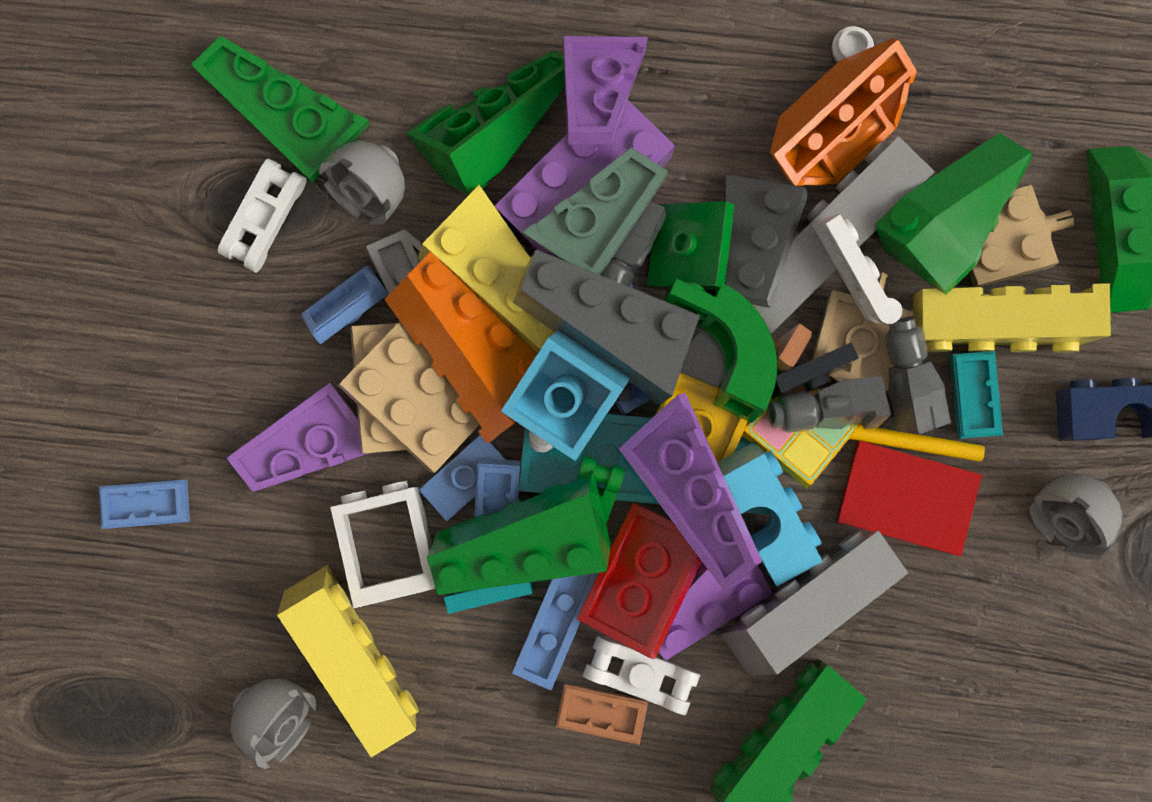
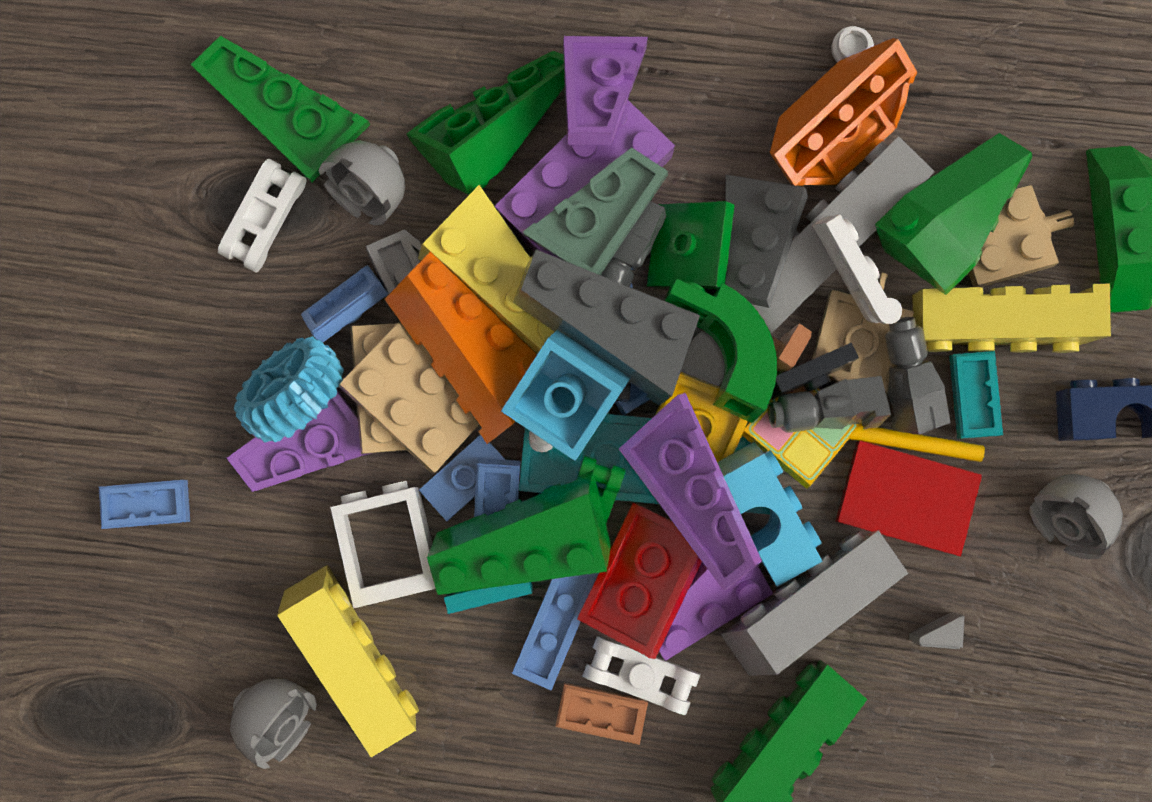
none -> medium azure gear [234,336,344,443]
none -> light grey slope [909,612,964,649]

